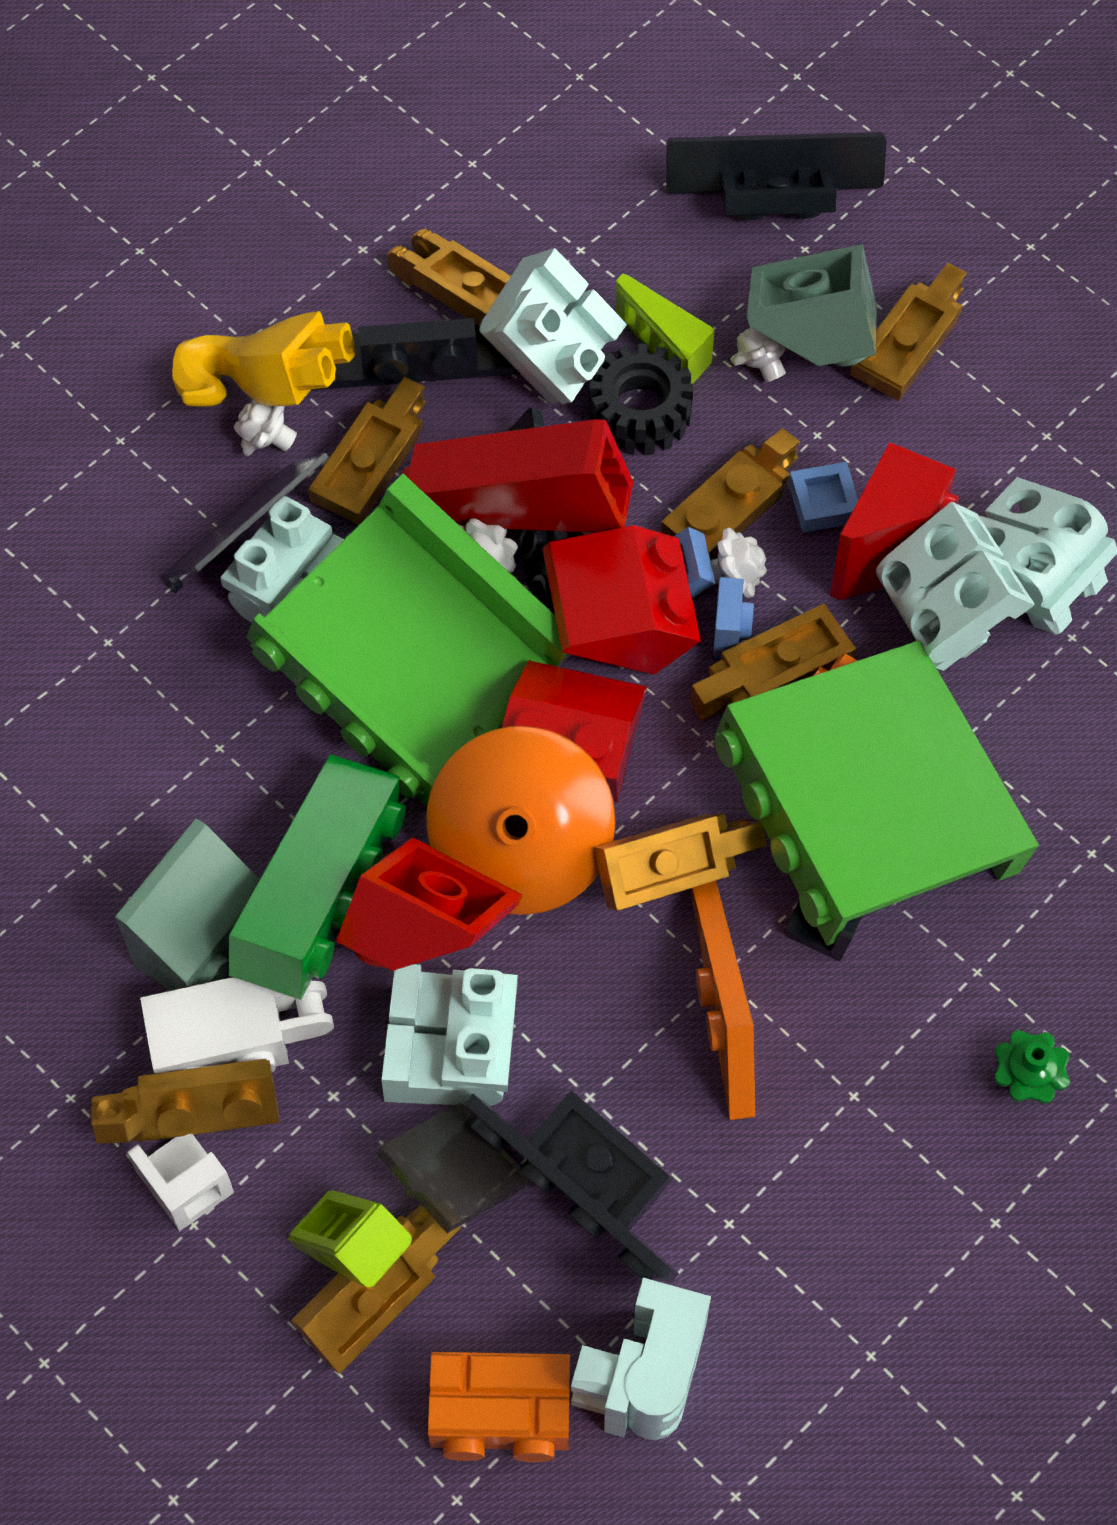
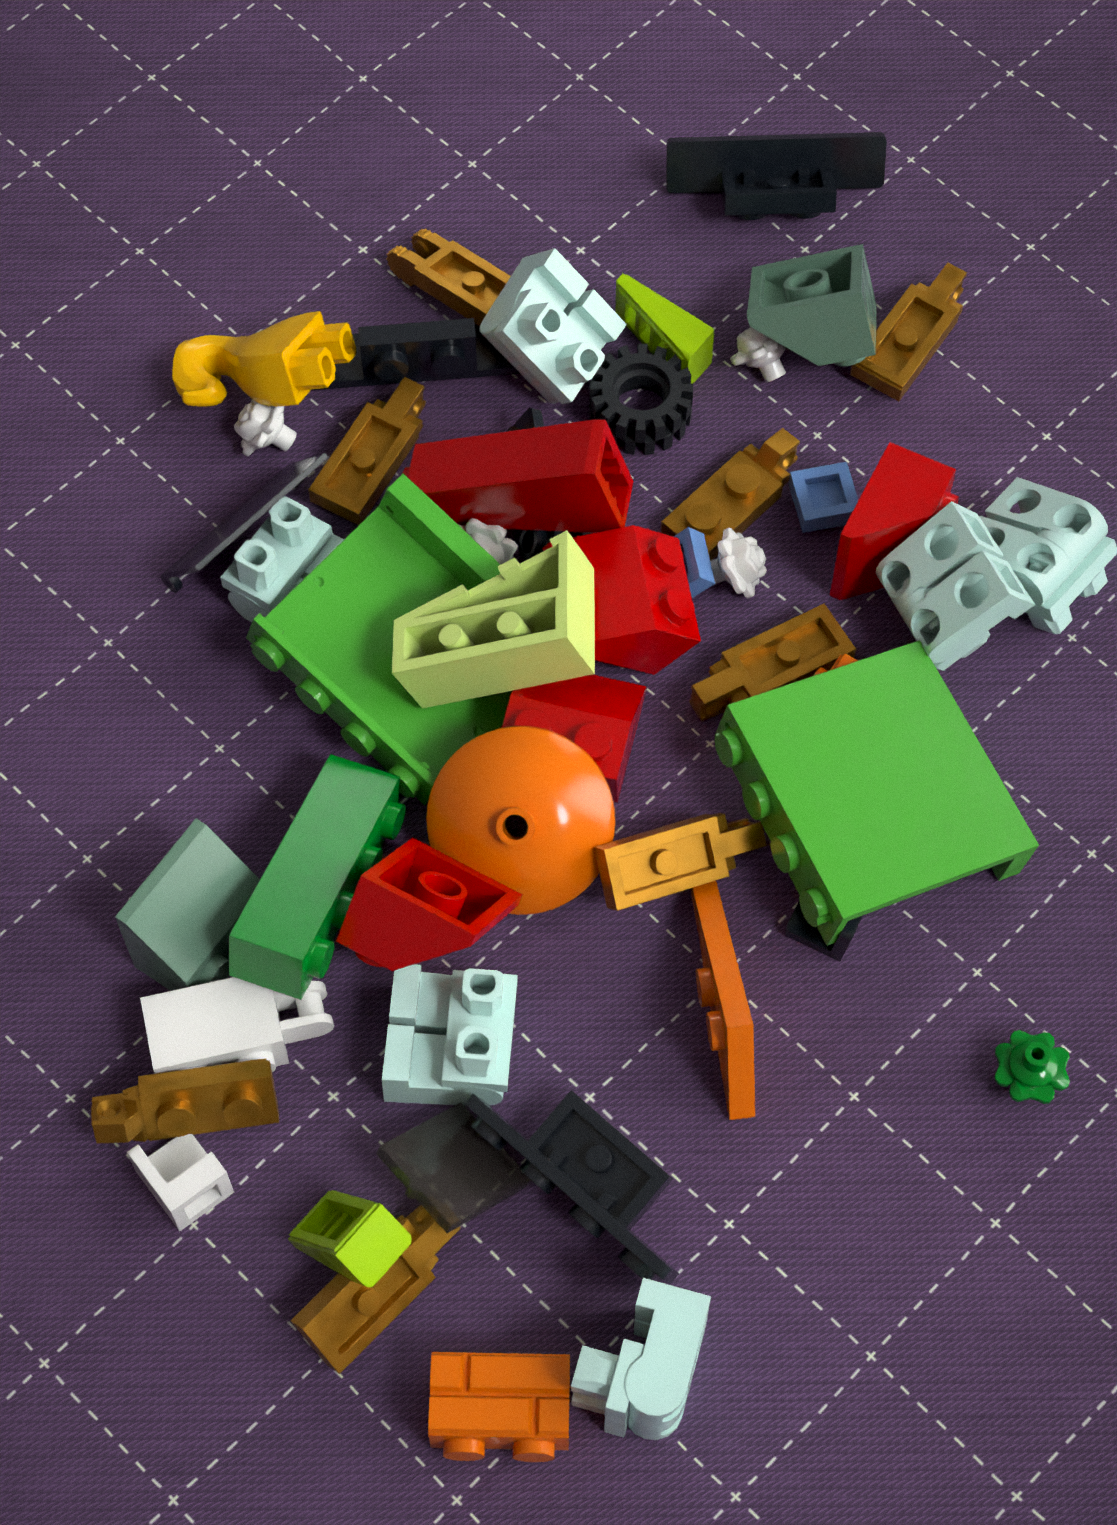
medium blue plate [713,577,754,659] -> none
none -> yellowish green wedge [392,530,595,708]

